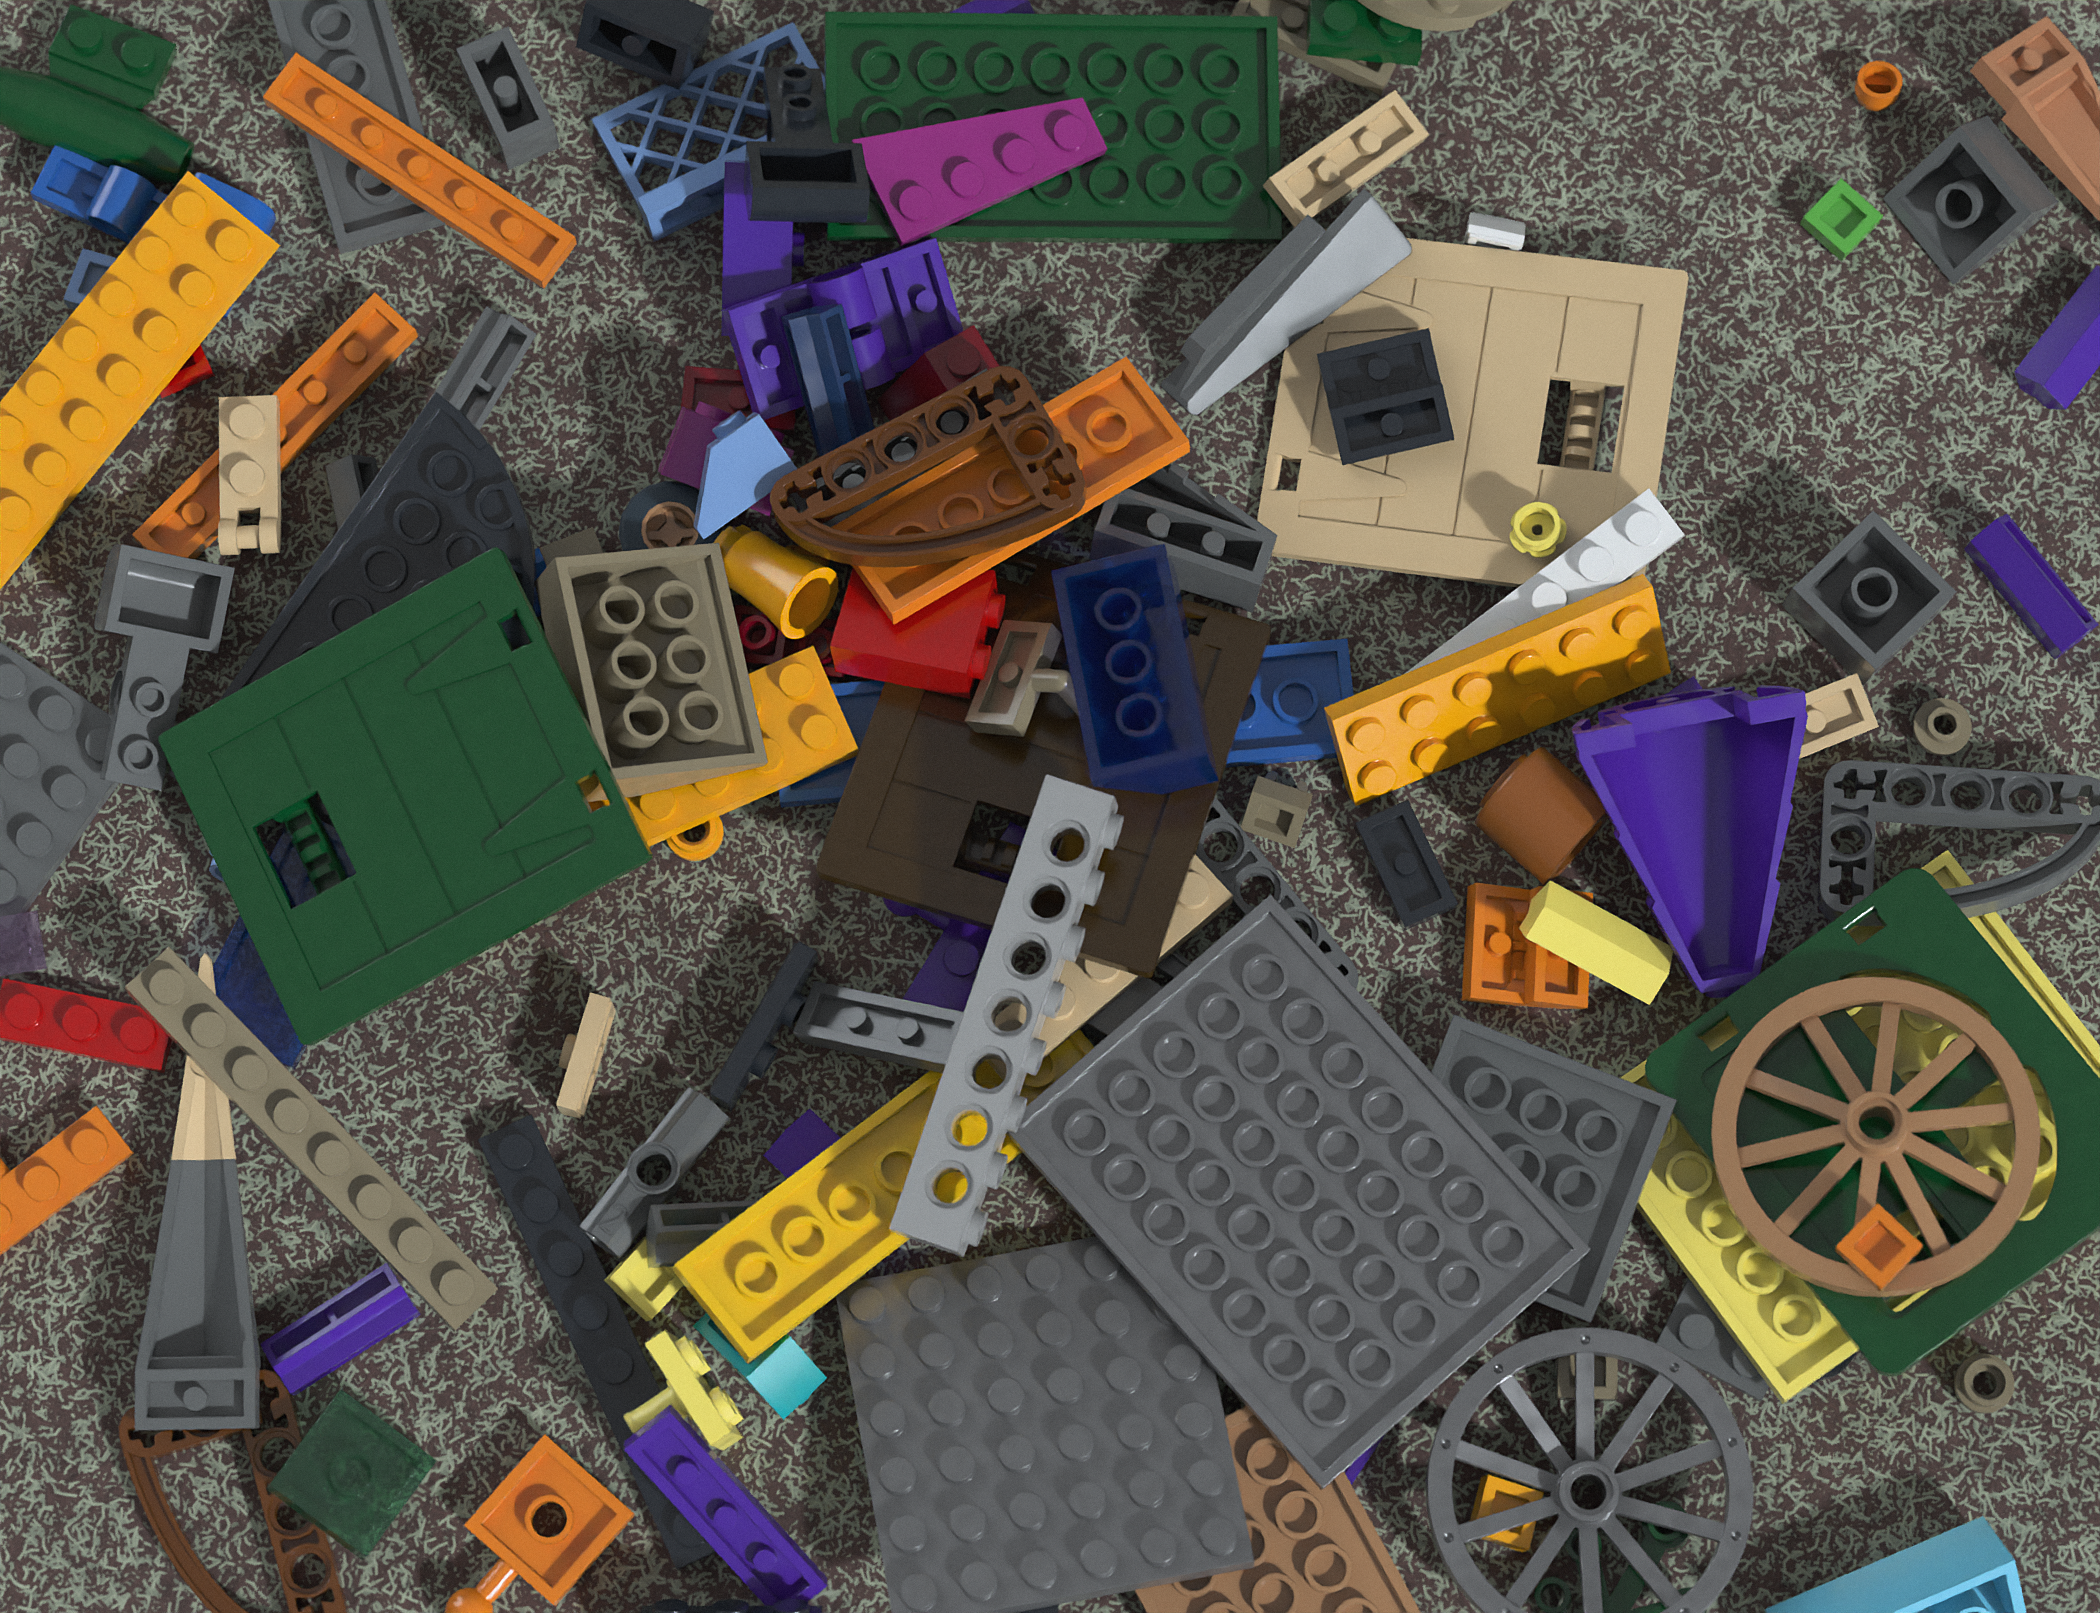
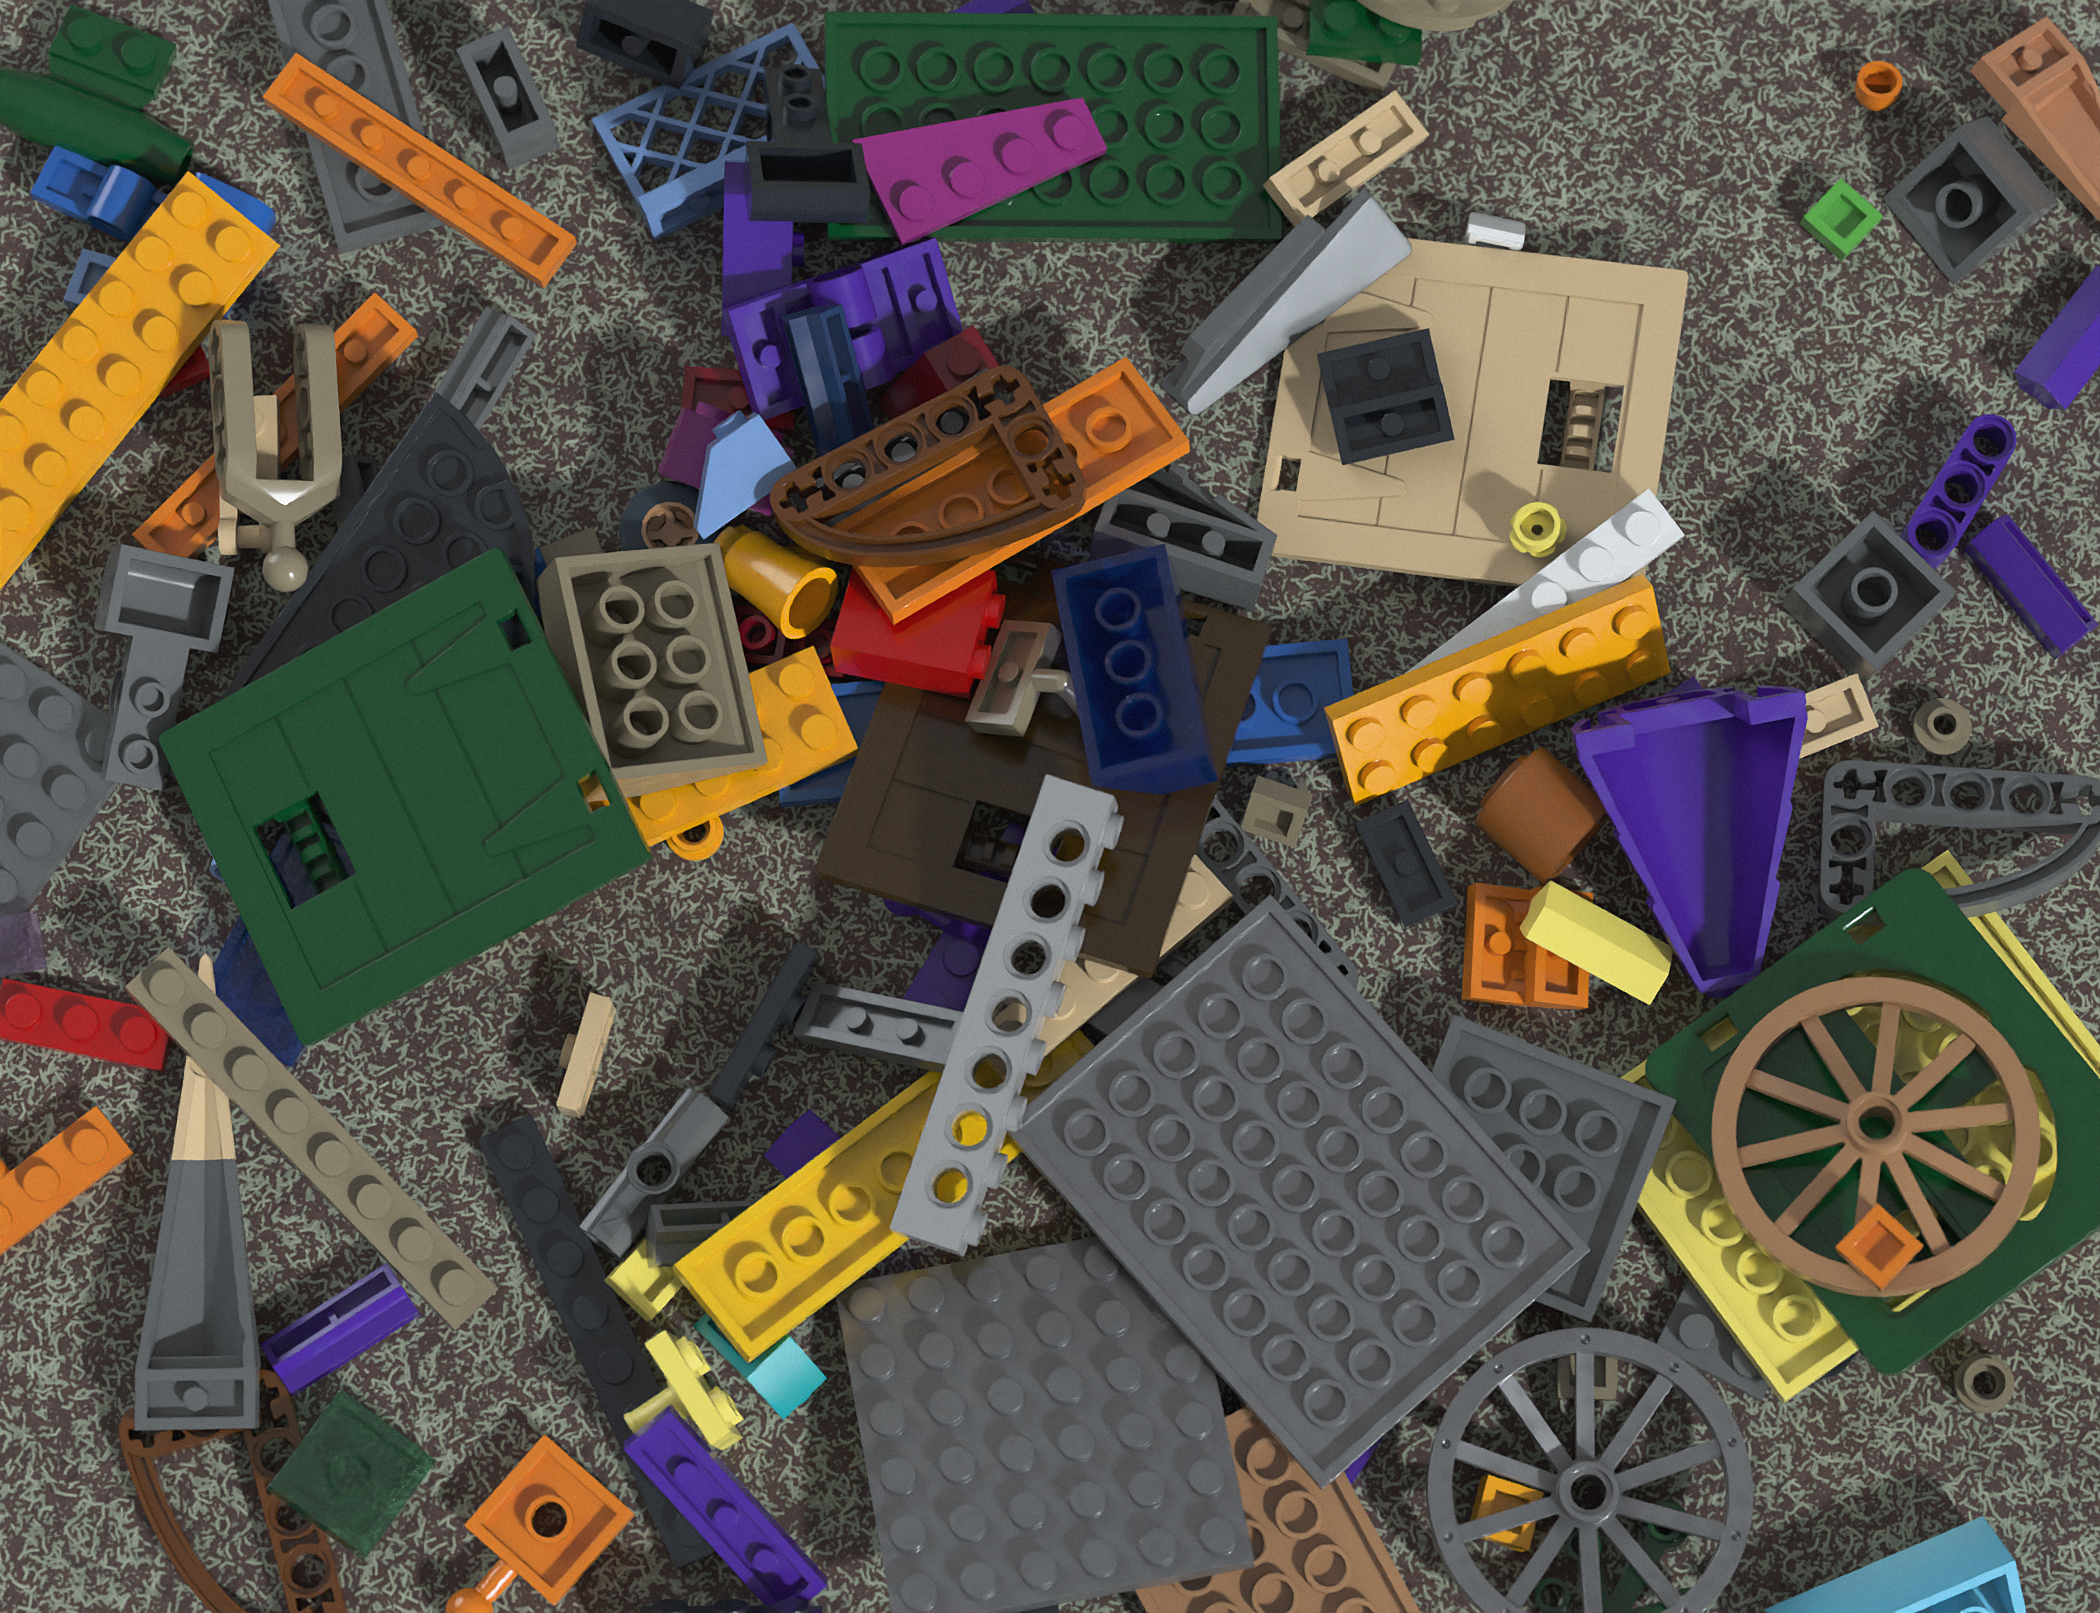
none -> dark tan piece [208,319,342,593]
none -> dark purple beam [1900,414,2017,569]

